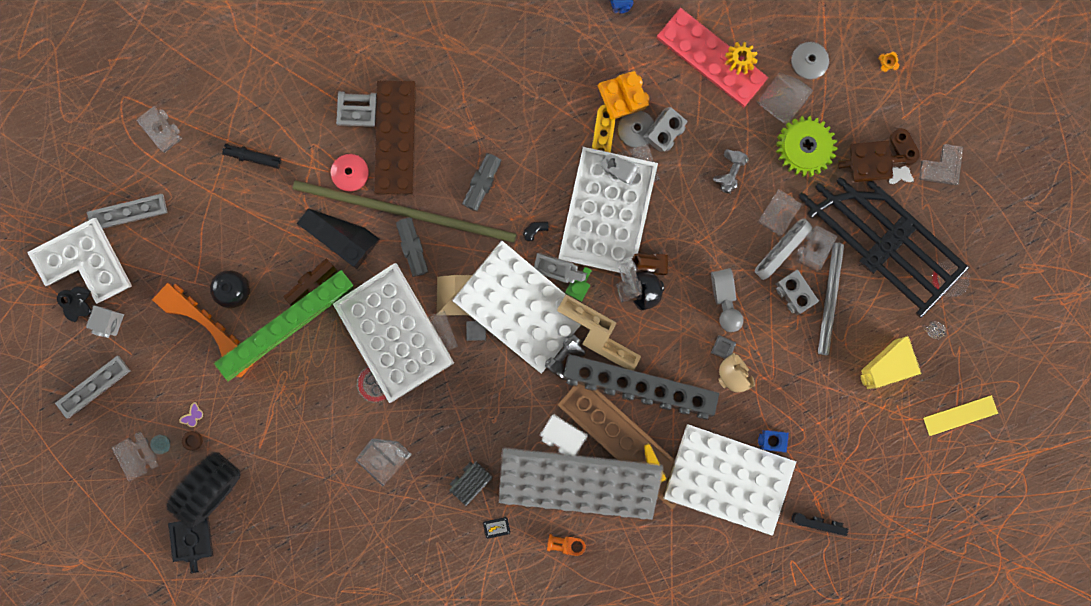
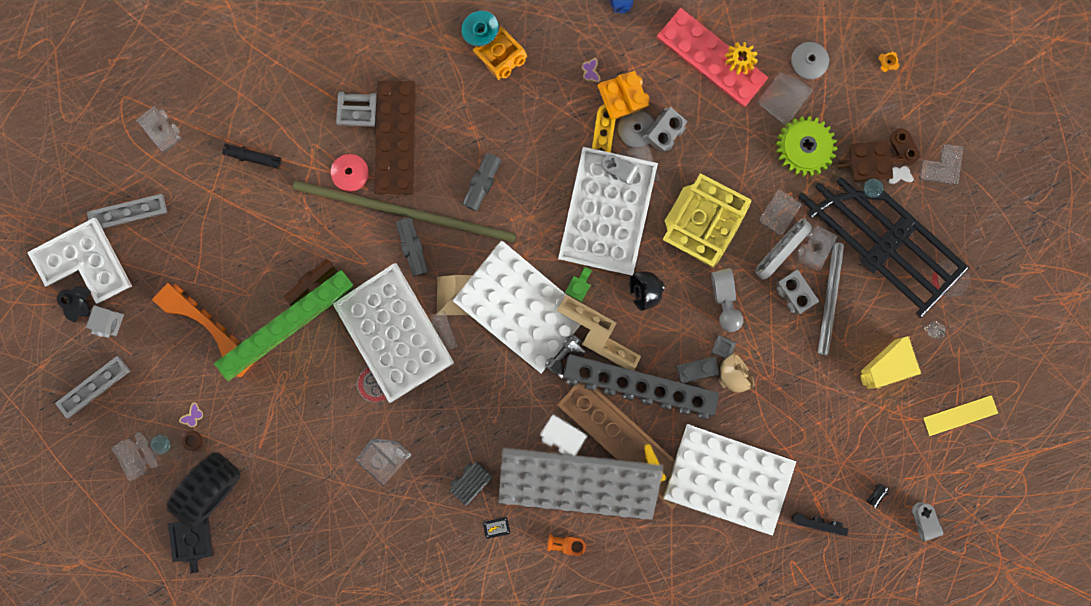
black cylinder [210,270,250,309] -> none
black wedge [297,208,380,269] -> none
flat silver tile [466,321,486,341] -> none
black arm [523,221,549,242] -> none
light grey hinge [534,253,587,283] -> none
clear plate [616,257,642,303] -> none
reddish brown piece [631,253,668,275] -> none
flat silver piece [713,149,749,194] -> none
blue brick [758,430,789,452] -> none
none -> teal dish [461,11,499,46]
none -> light orange plate [473,26,527,80]
none -> medium lavender sticker [582,58,600,82]
none -> light yellow slope [663,173,751,268]
none -> dark grey brick [675,356,719,384]
none -> clear light blue plate [863,178,883,198]
none -> black pin [866,483,889,509]
none -> light grey piece [912,502,943,542]

